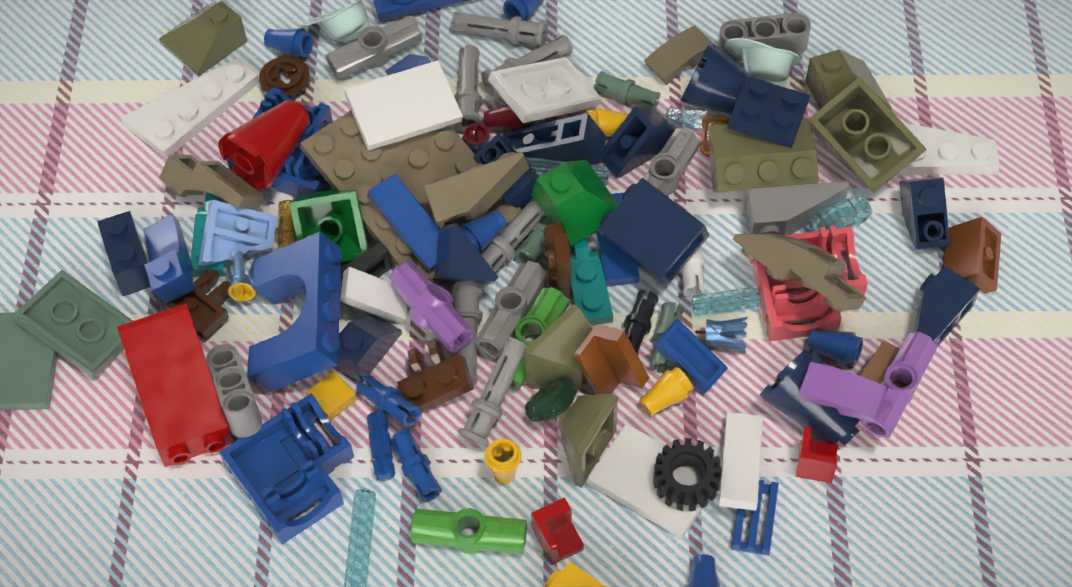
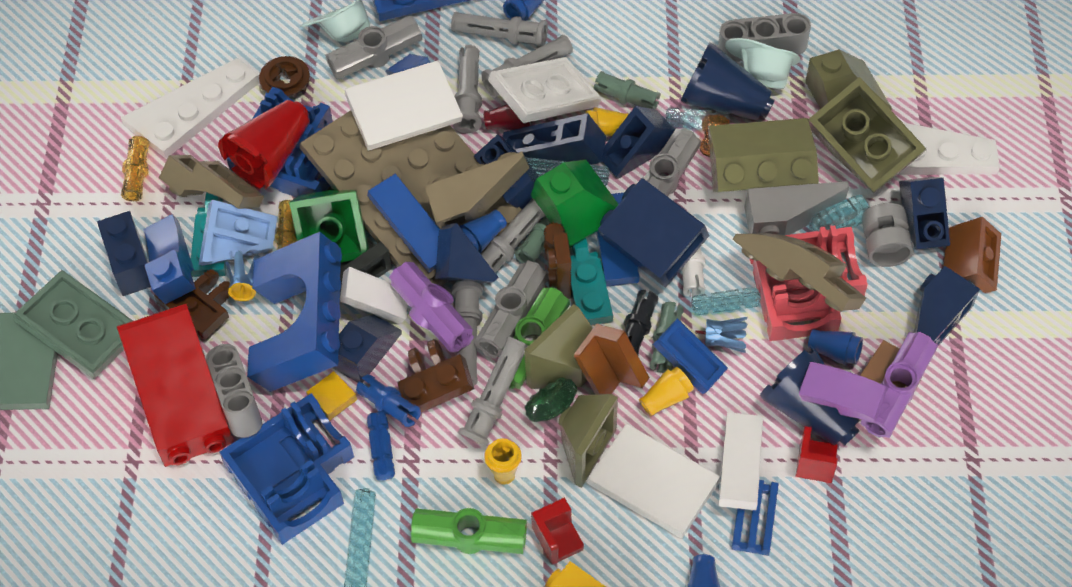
olive slope [159,0,247,76] -> none
blue cone [264,28,313,59] -> none
blue pin [390,429,442,502] -> none
dark red piece [462,123,490,154] -> none
dark tan slope [644,26,715,85] -> none
black tyre [653,438,722,512] -> none
dark blue plate [728,76,811,148] -> none
none -> clear yellow pin [121,136,150,202]
none -> light grey wheel [861,203,914,267]

